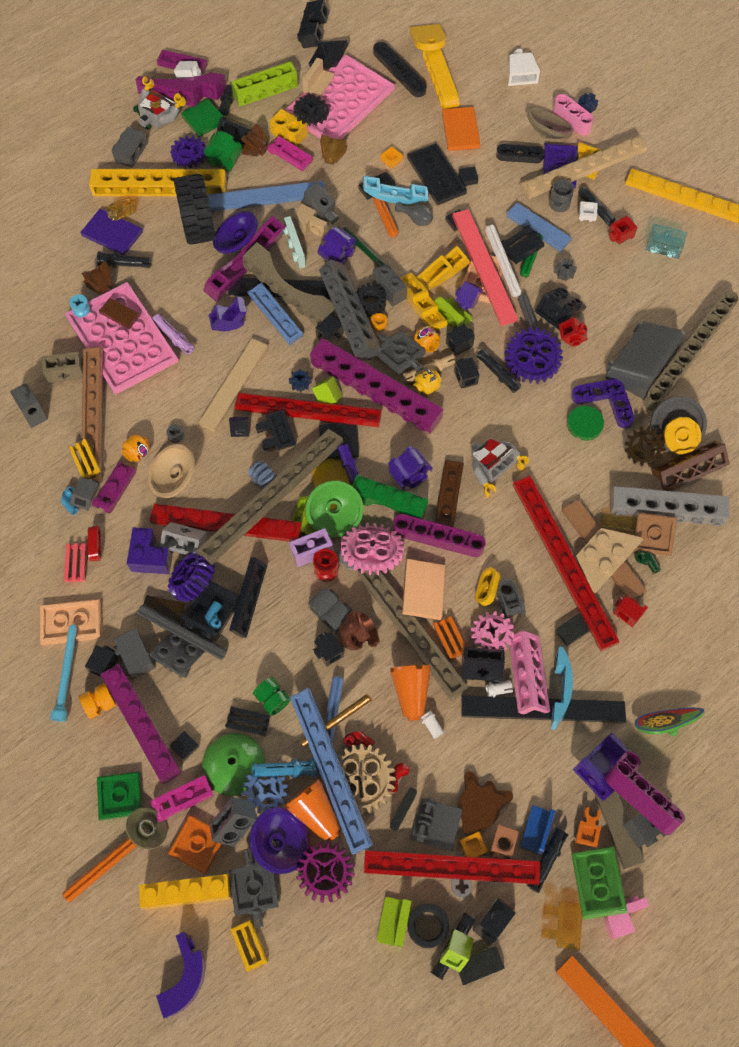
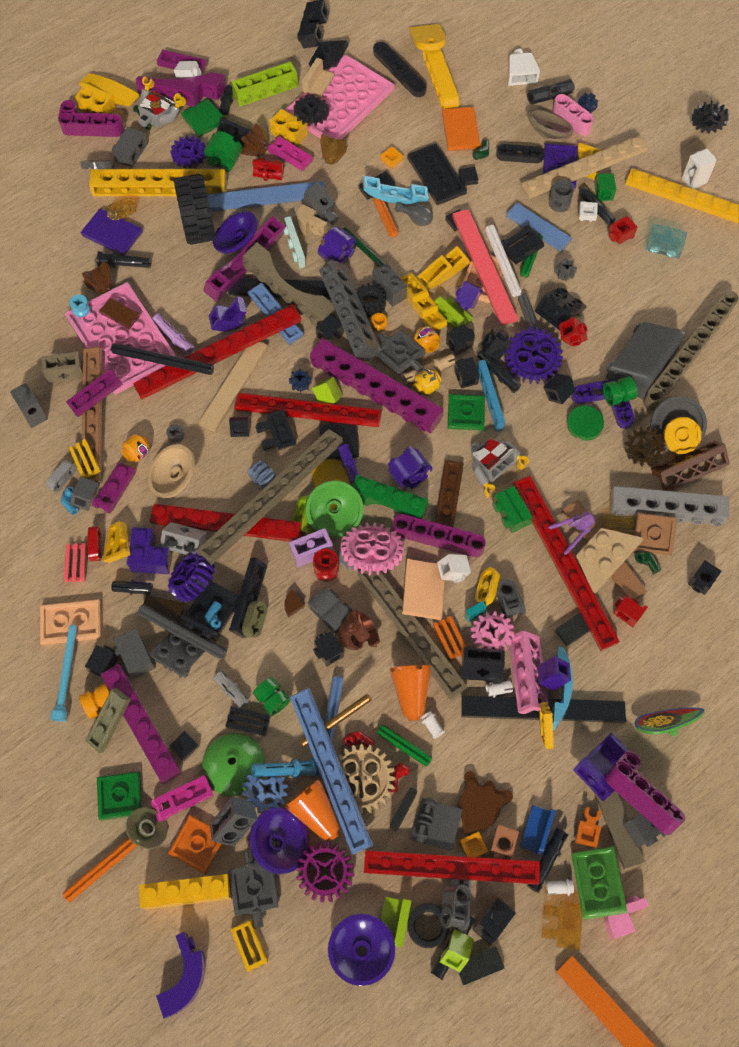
none -> light grey beam [46,459,77,493]
none -> magenta beam [58,100,125,137]
none -> magenta plate [66,369,123,417]
none -> yellow brick [75,84,116,114]
none -> yellow slope [79,73,139,107]
none -> dark grey tile [80,160,115,169]
none -> olive tile [86,688,131,753]
none -> yellow wing [103,521,130,563]
none -> black axle [111,343,214,375]
none -> black axle [111,580,152,595]
none -> red plate [133,304,302,400]
none -> light grey pin [213,670,250,708]
none -> olive beam [242,601,267,638]
none -> red hips [252,158,283,181]
none -> reddish brown tile [284,590,304,618]
none -> dark purple dish [328,914,395,986]
none -> green axle [377,724,432,767]
none -> white brick [437,554,471,583]
none -> dark grey piece [440,885,471,931]
none -> green tile [447,394,485,431]
none -> teal tile [465,601,487,622]
none -> dark green arm [472,140,490,160]
none -> dark azure tile [477,360,505,432]
none -> black brick [481,328,511,361]
none -> green brick [492,486,533,533]
none -> black piece [527,79,575,105]
none -> dark purple brick [538,656,571,691]
none -> yellow tile [539,702,554,749]
none -> black brick [543,373,576,404]
none -> white pin [546,878,574,896]
none -> medium lavender plant [548,511,594,555]
none -> green brick [594,173,617,201]
none -> green wheel [603,376,637,406]
none -> white brick [682,149,717,189]
none -> black brick [688,560,722,595]
none -> black gear [692,101,729,134]

